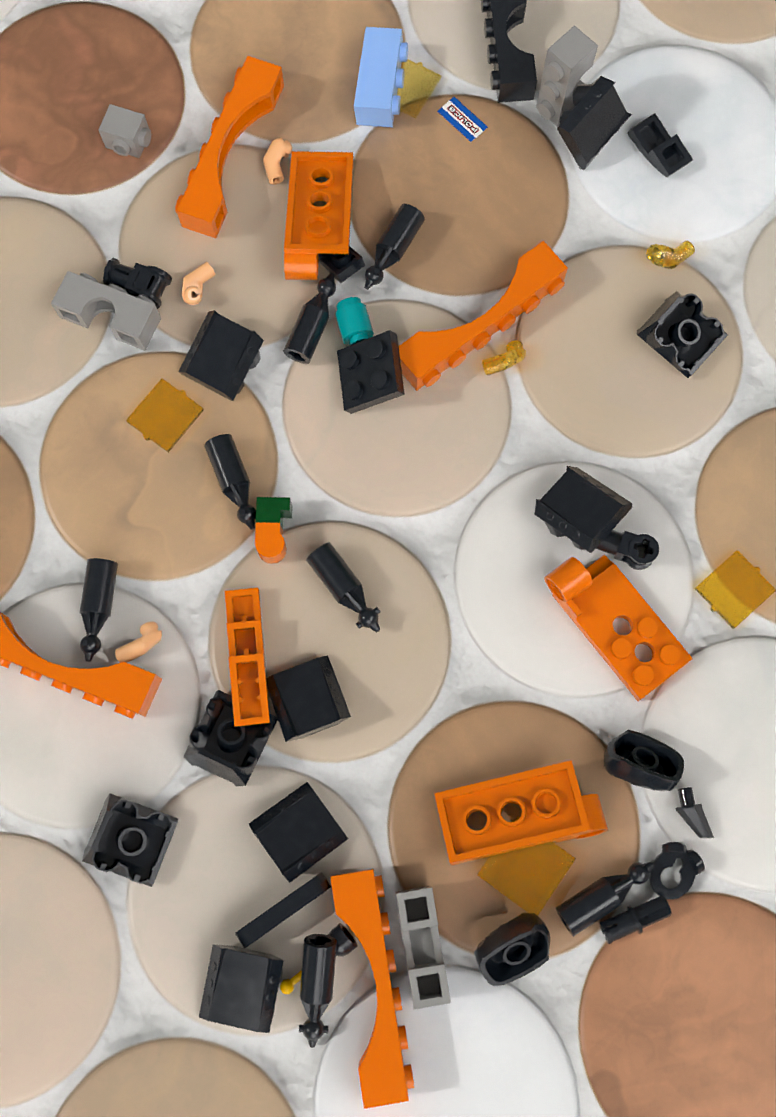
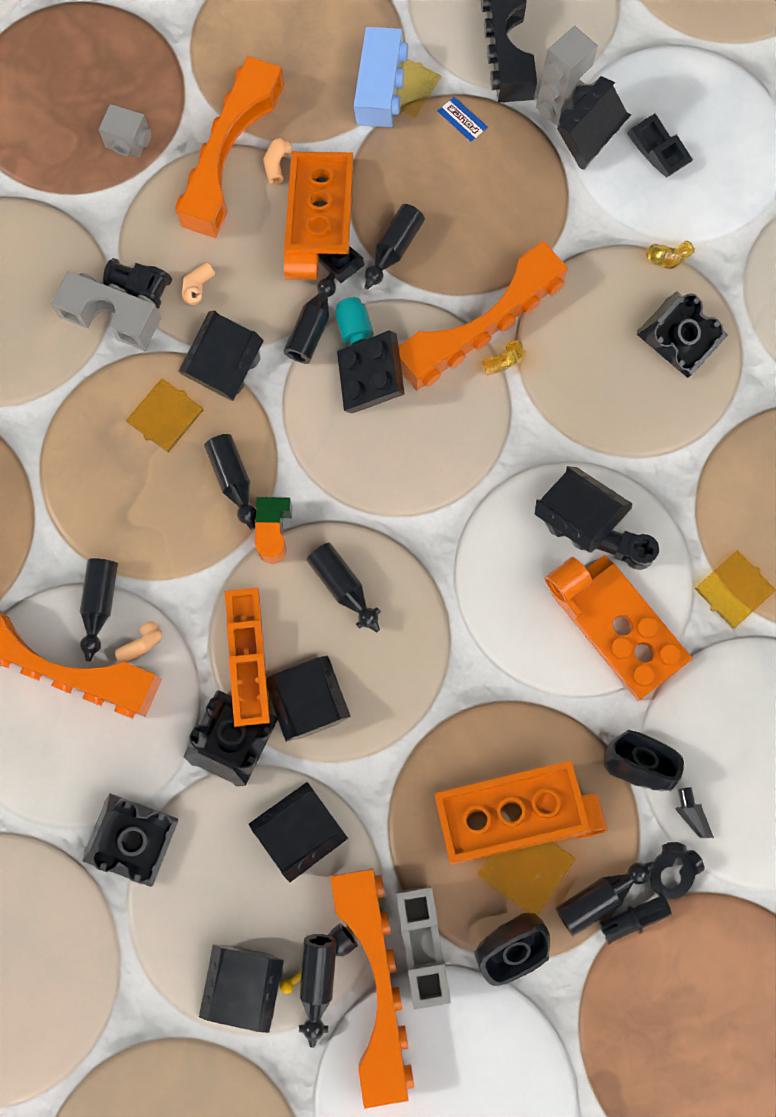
black beam [235,872,331,949] -> none

